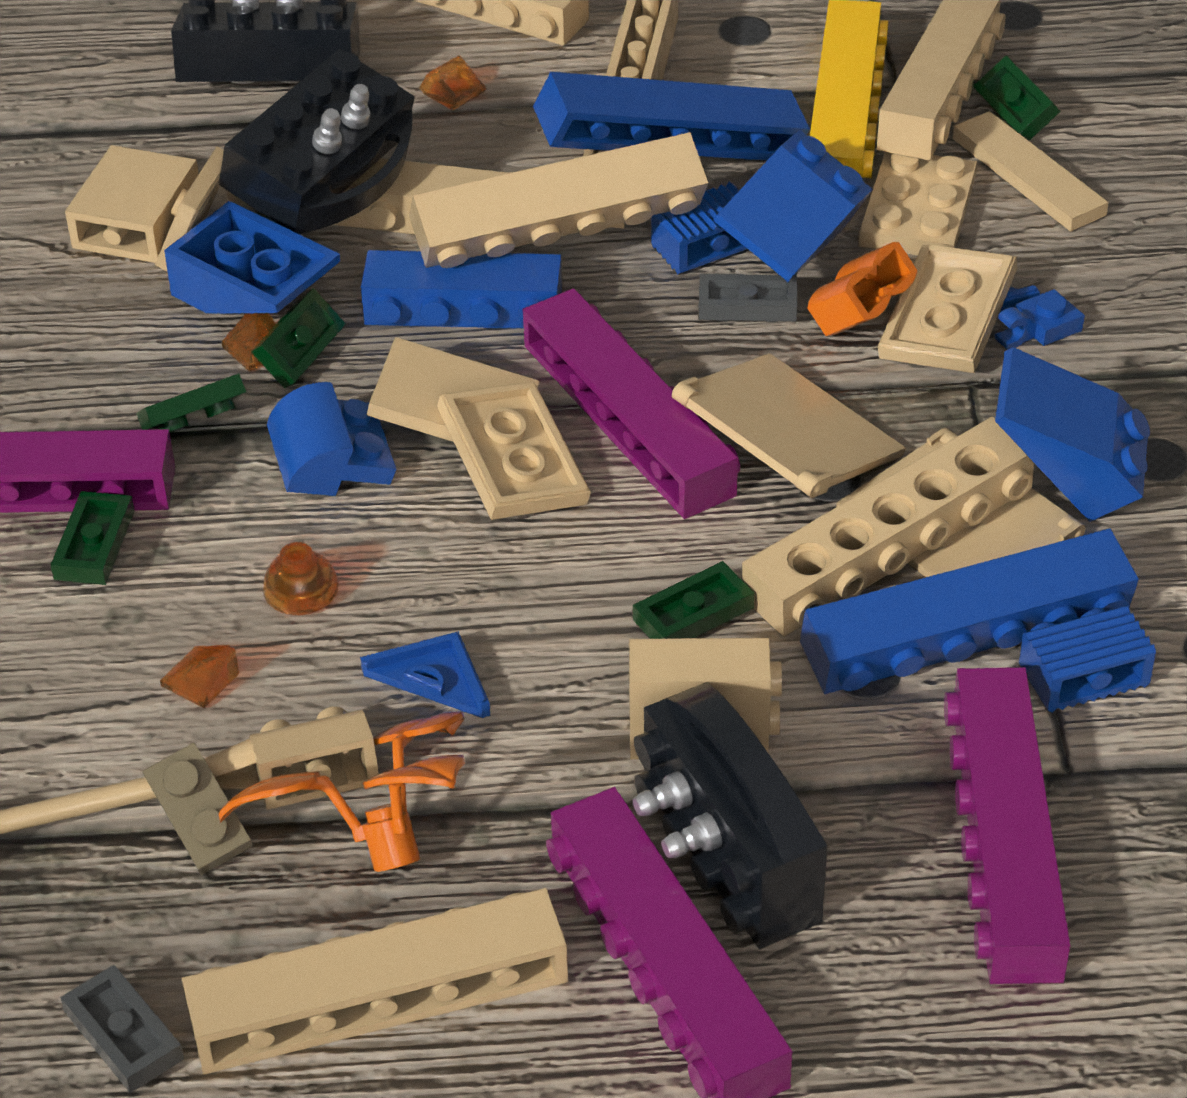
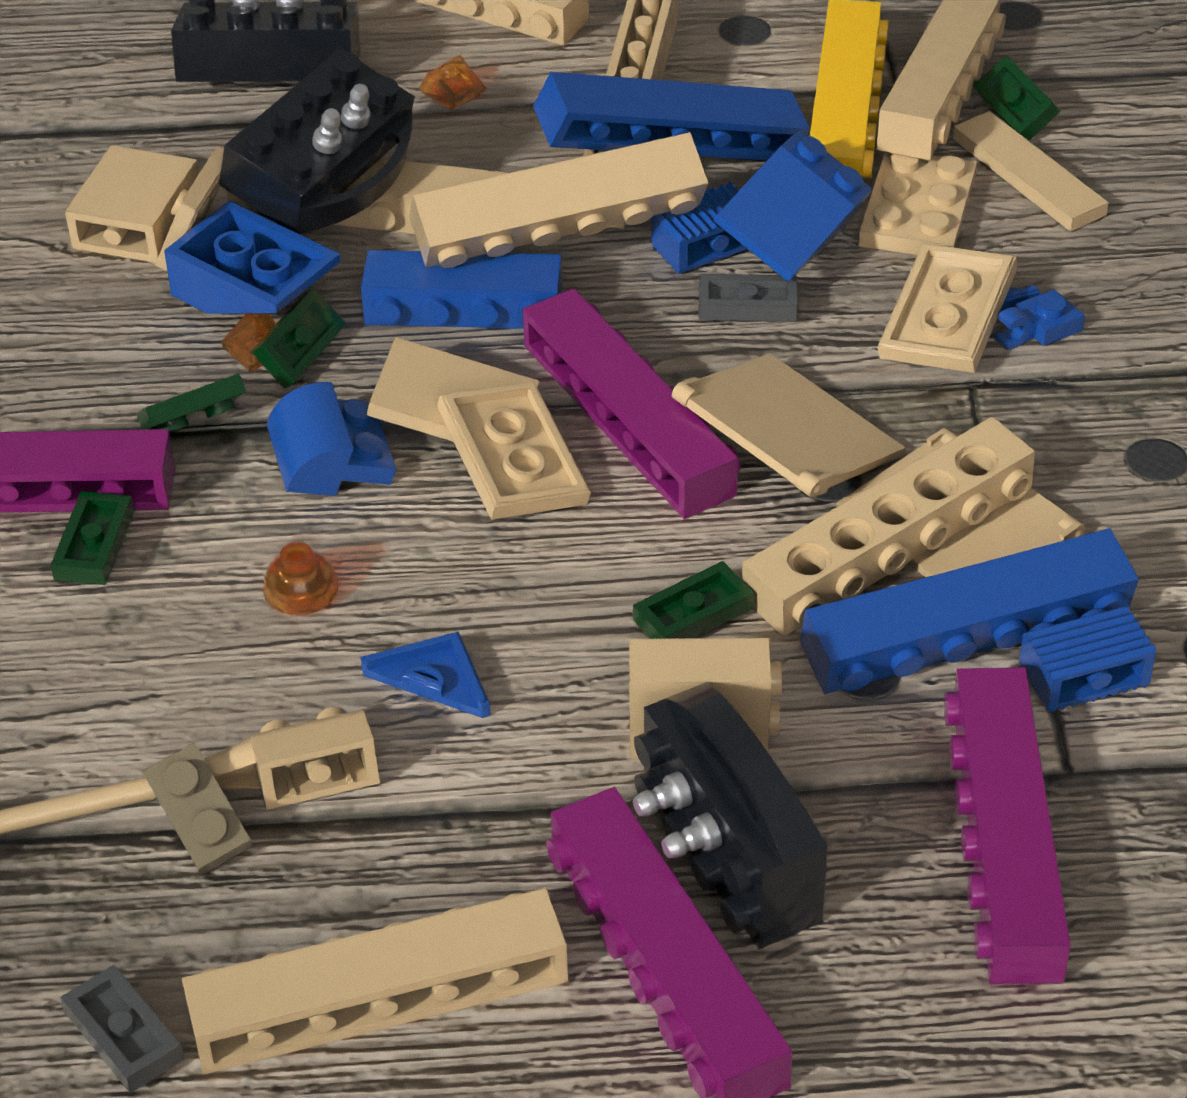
clear orange slope [160,645,240,708] -> none
orange plant [219,711,465,872] -> none
orange brick [807,242,917,336] -> none
blue slope [995,347,1150,522] -> none

